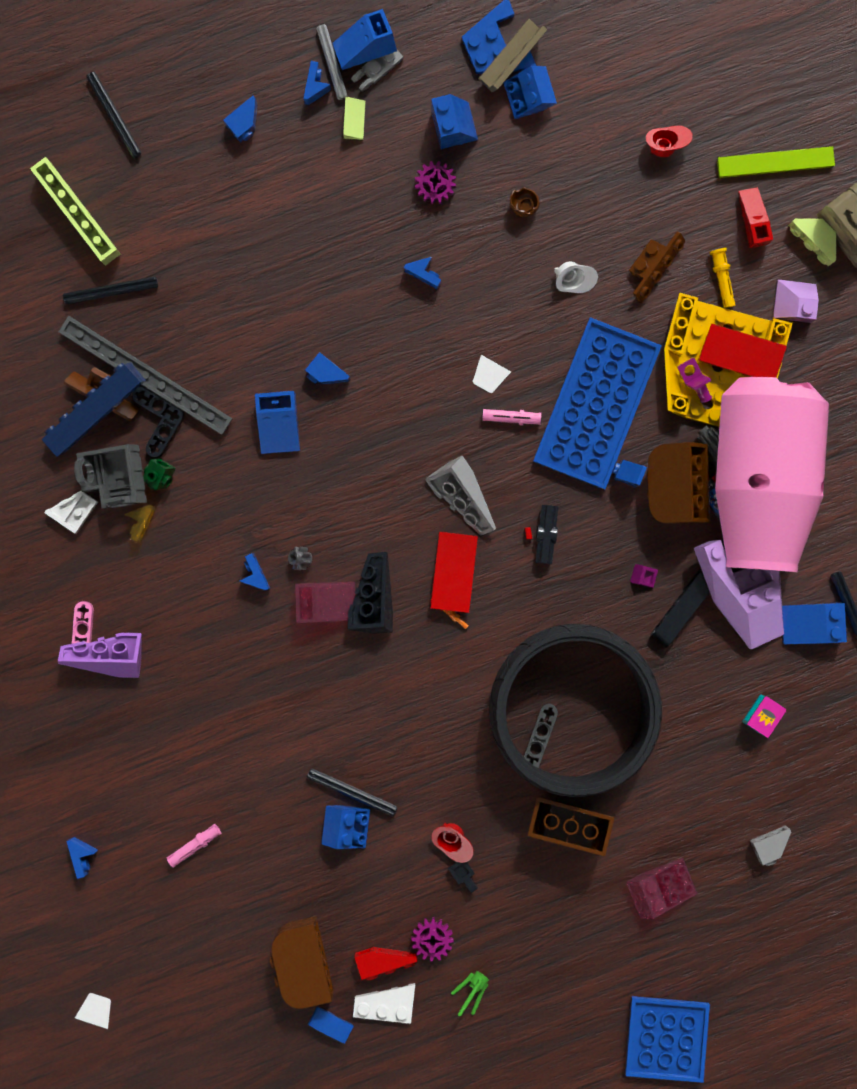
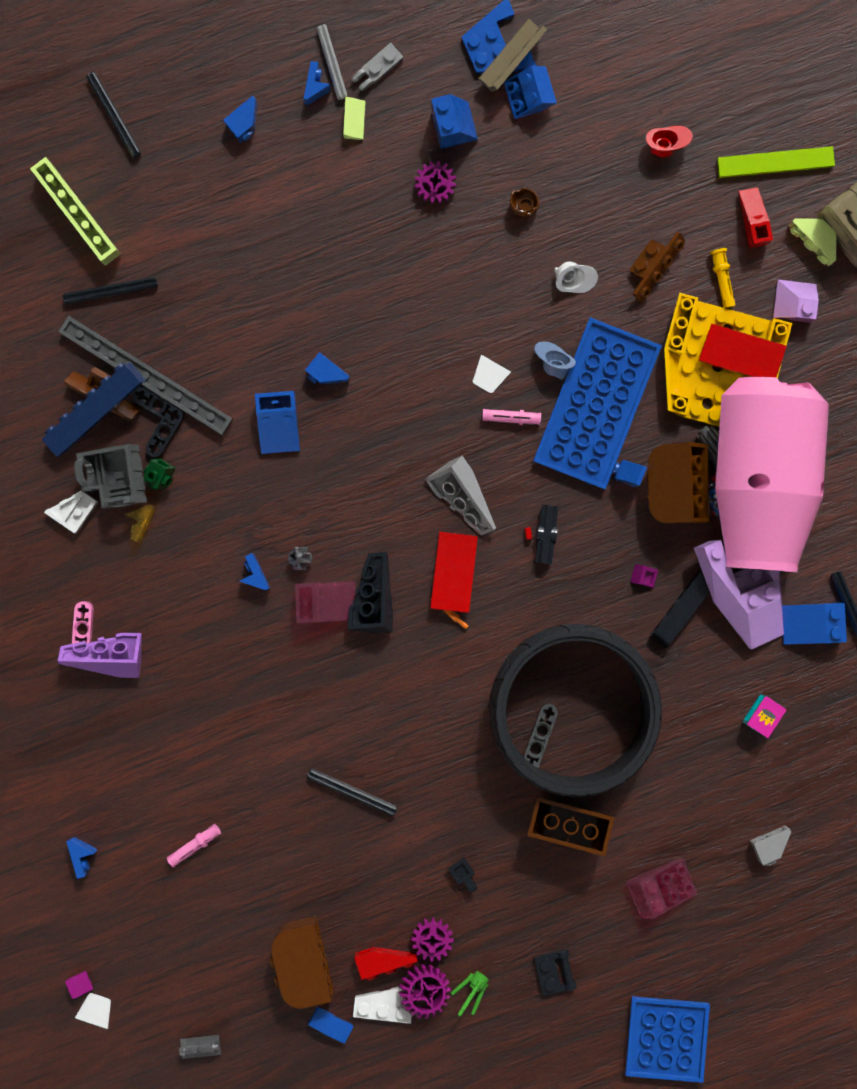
blue slope [322,805,370,849] -> none
blue slope [332,9,397,70] -> none
blue slope [404,257,441,290] -> none
red piece [431,823,474,863] -> none
magenta bracket [677,358,712,403] -> none
none -> magenta slope [65,971,93,999]
none -> flat silver hinge [179,1035,221,1059]
none -> magenta gear [398,964,451,1019]
none -> sand blue piece [534,341,576,380]
none -> black plate [534,949,577,996]

